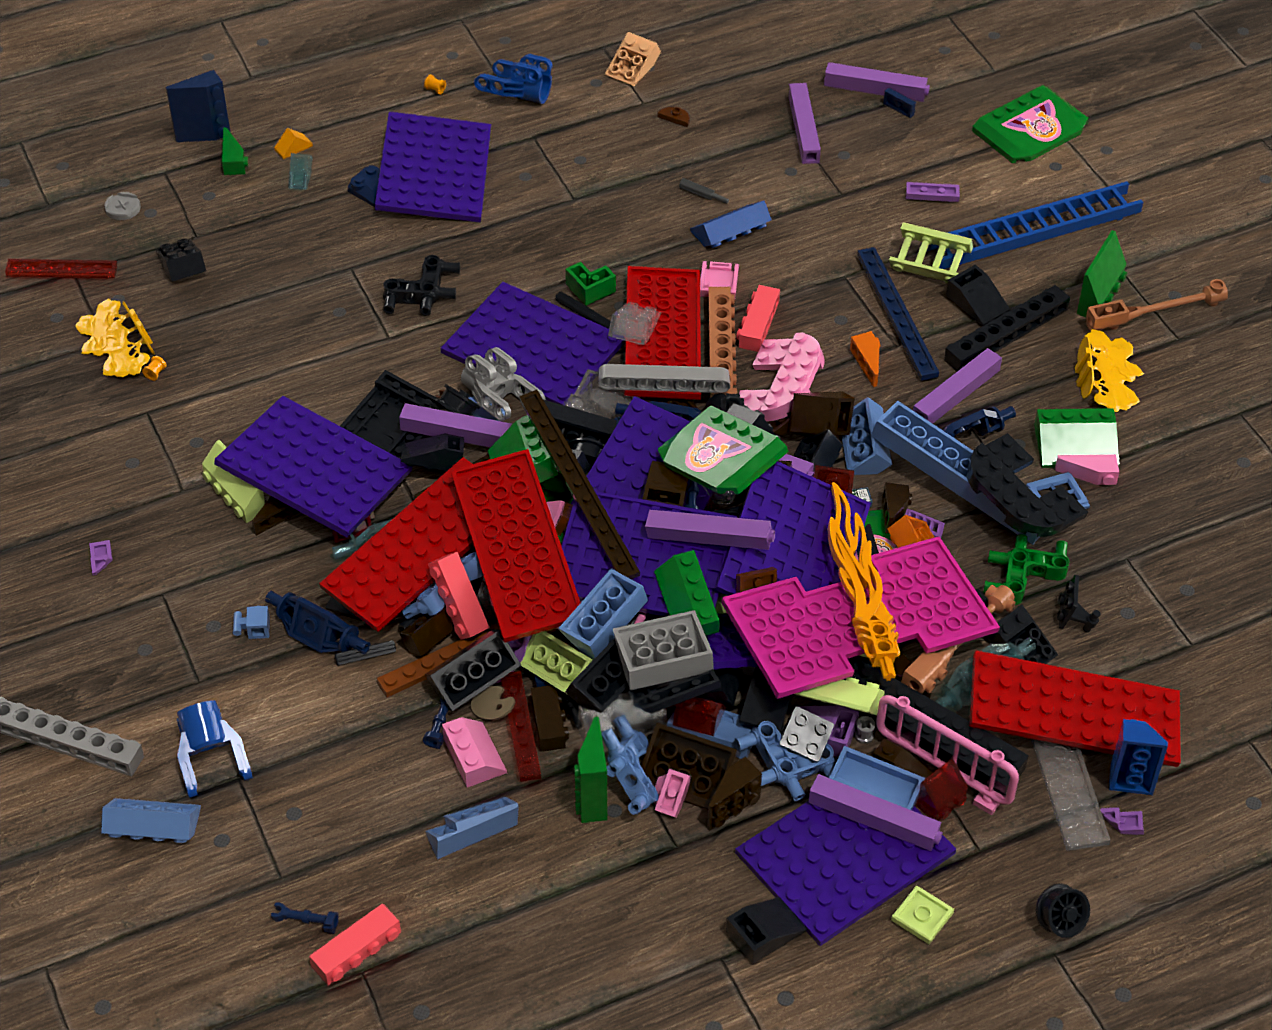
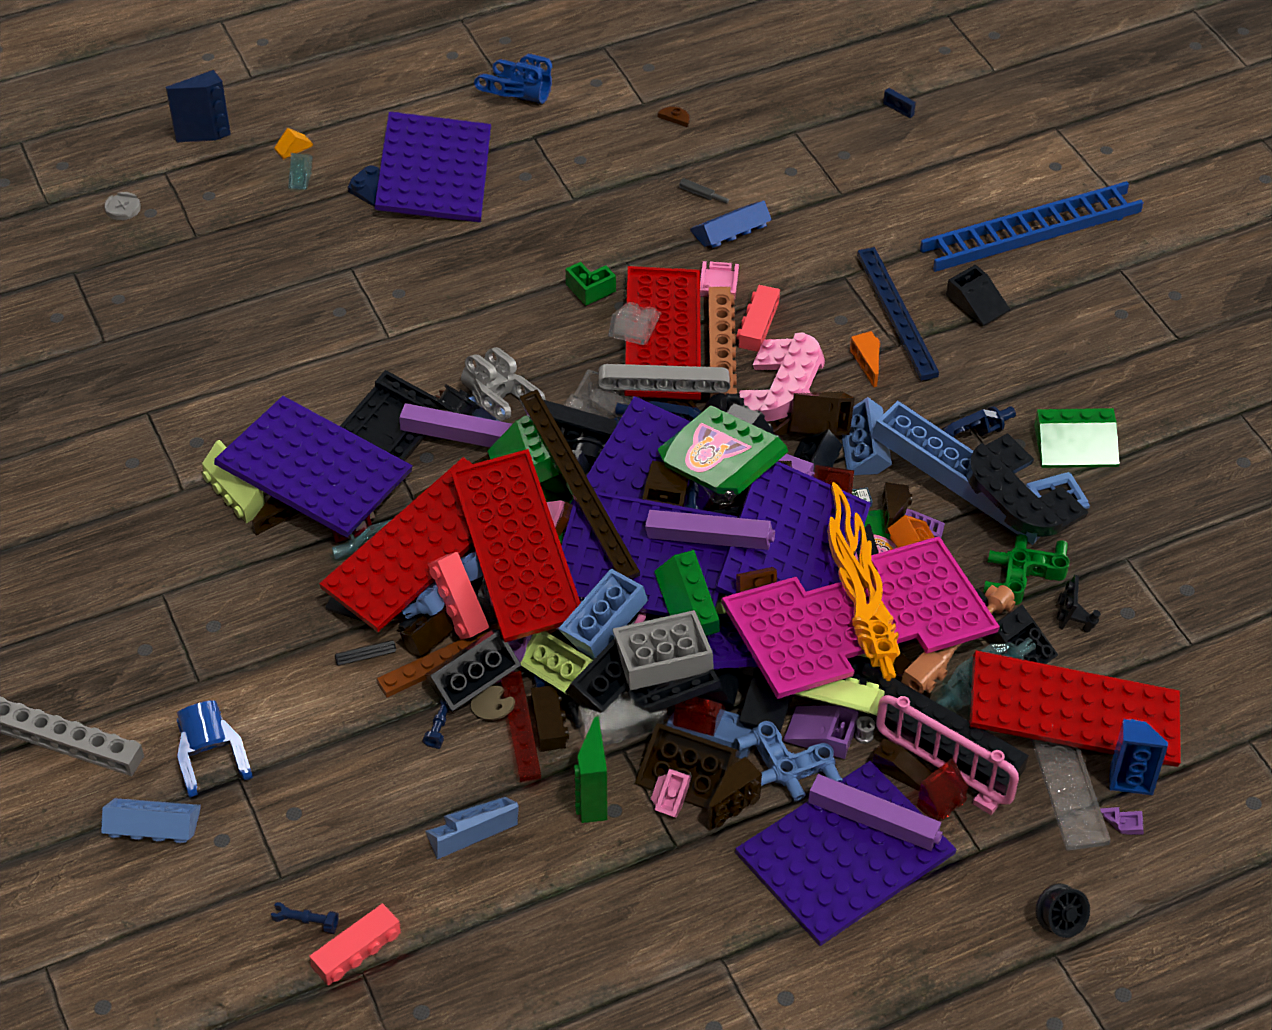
clear red plate [5,259,118,278] -> none
yellow plant [75,299,156,377] -> none
medium lavender slope [89,540,112,575] -> none
light orange bush [142,356,167,381] -> none
black slope [155,238,207,282] -> none
green slope [222,128,249,175] -> none
medium blue brick [233,606,270,639] -> none
dark blue plate [265,591,371,654] -> none
black pin [383,255,460,316] -> none
black slope [401,433,464,472] -> none
light orange bush [424,74,446,94] -> none
dark purple plate [441,282,626,407] -> none
bright pink slope [442,717,507,788] -> none
black axle [555,291,615,330] -> none
medium blue pin [601,714,659,814] -> none
light nougat slope [605,32,661,86] -> none
black slope [726,897,807,965] -> none
plate [779,706,834,762] -> none
medium lavender brick [789,83,821,164] -> none
medium lavender brick [824,62,930,102] -> none
medium blue slope [829,746,925,810] -> none
yellowish green fence [889,222,973,283] -> none
yellowish green plate [891,885,954,944] -> none
medium lavender plate [906,182,959,202] -> none
medium lavender brick [913,348,1002,424] -> none
black brick [944,285,1070,372] -> none
green slope [972,85,1088,163] -> none
bright pink slope [1055,454,1119,485] -> none
yellow plant [1075,329,1144,412] -> none
green slope [1077,230,1127,318] -> none
nougat bar [1086,279,1228,331] -> none

